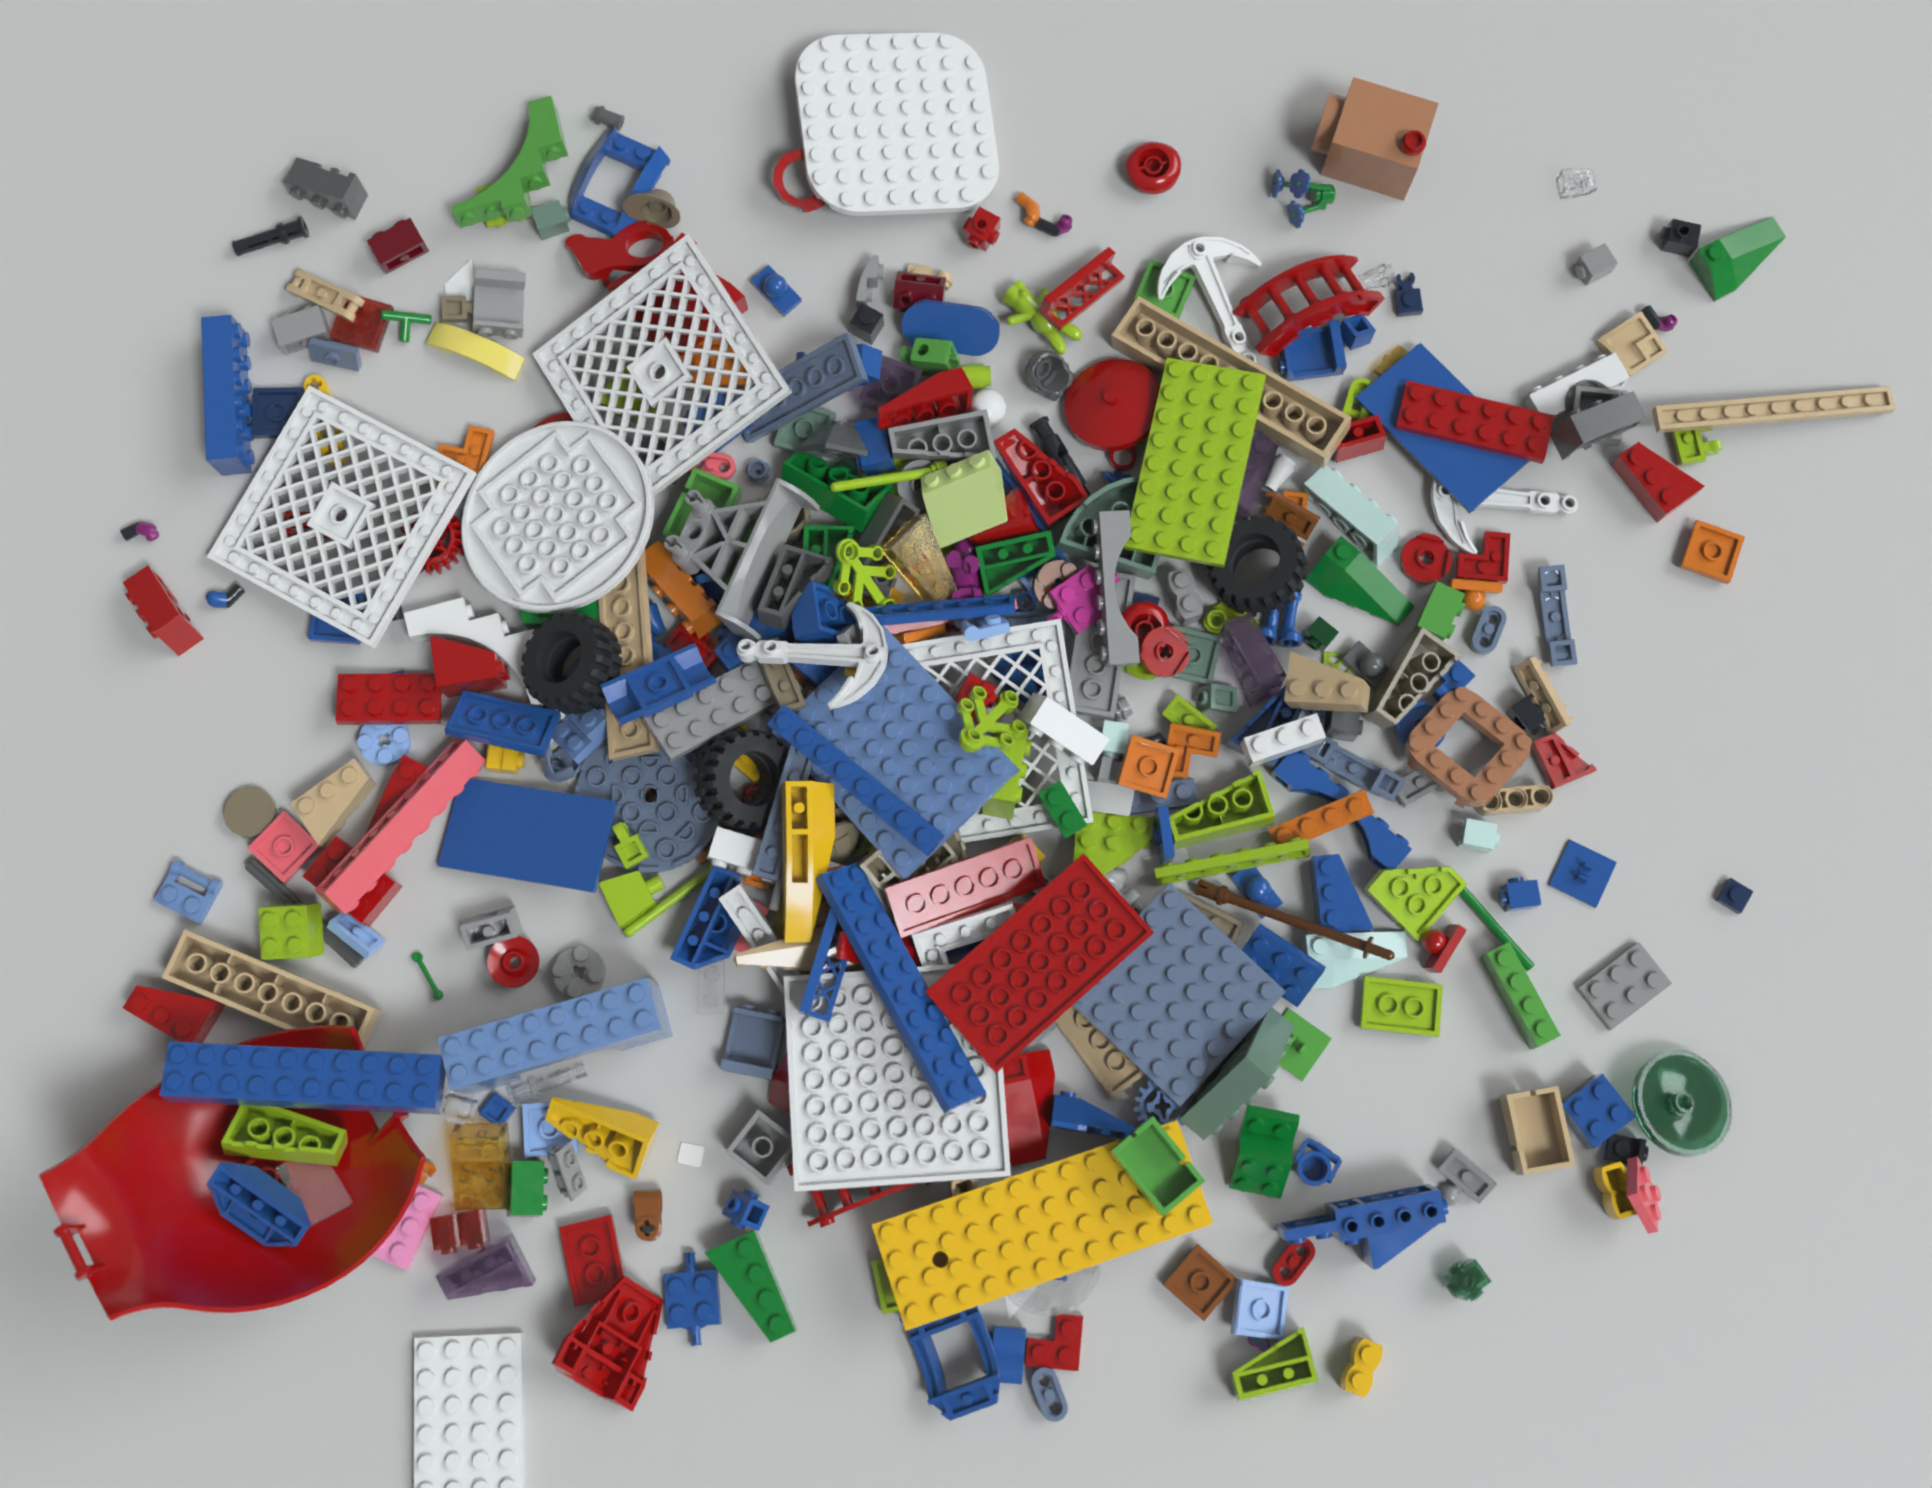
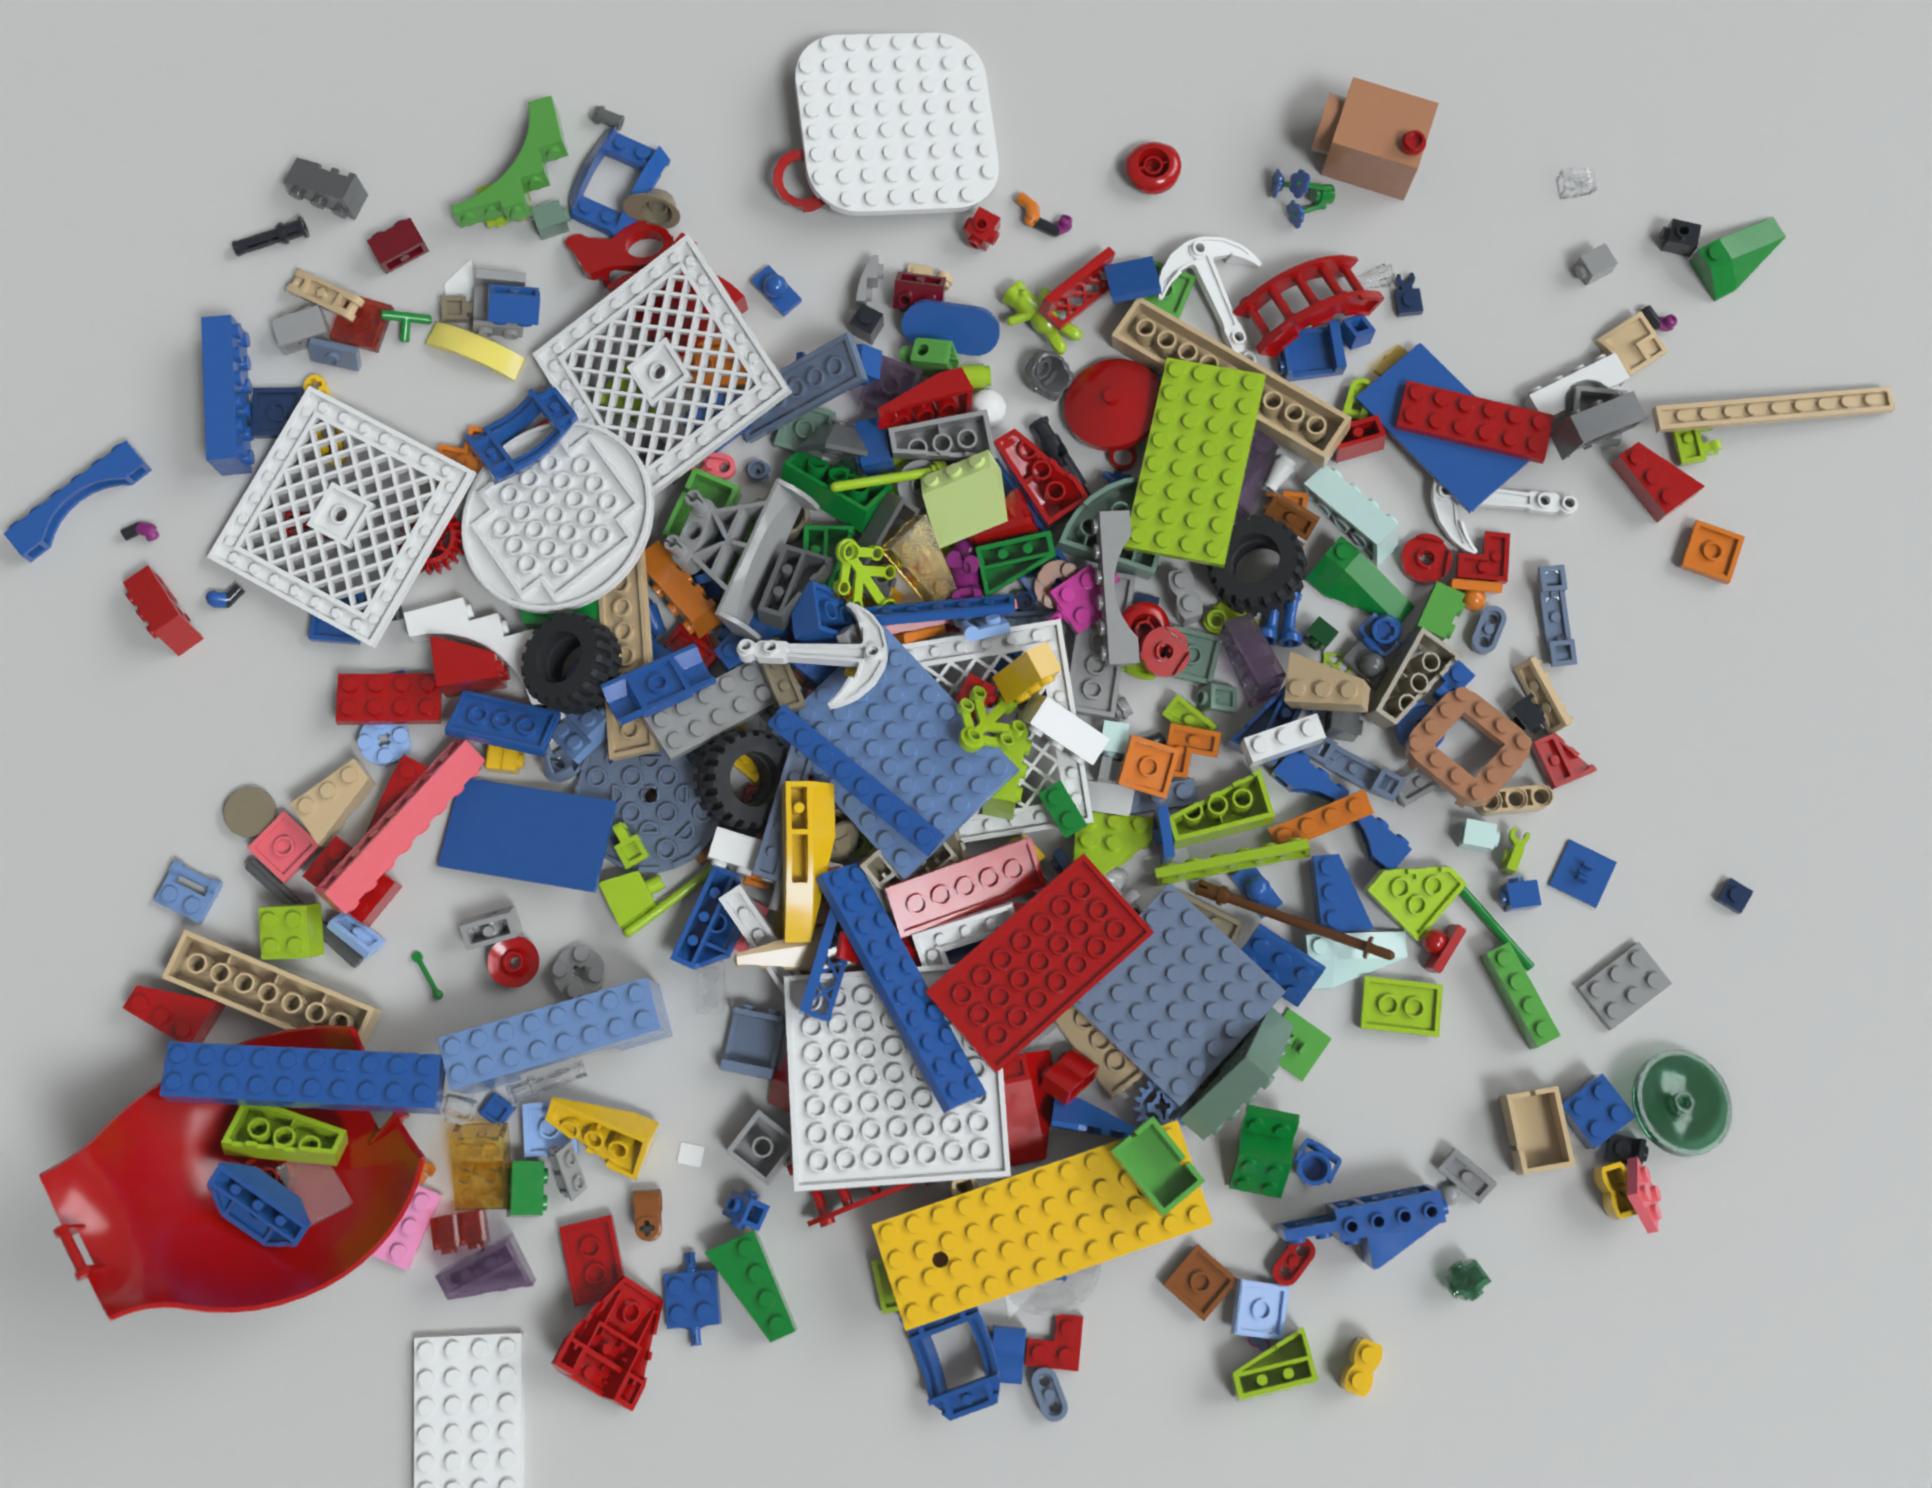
none -> blue arch [3,441,152,562]
none -> blue wedge [464,387,578,485]
none -> blue brick [487,284,540,327]
none -> yellow wedge [992,642,1062,704]
none -> red brick [1040,1048,1099,1105]
none -> dark blue plate [1050,847,1071,874]
none -> blue tile [1104,256,1161,303]
none -> blue piece [1356,613,1402,658]
none -> lime plate [1500,827,1530,875]

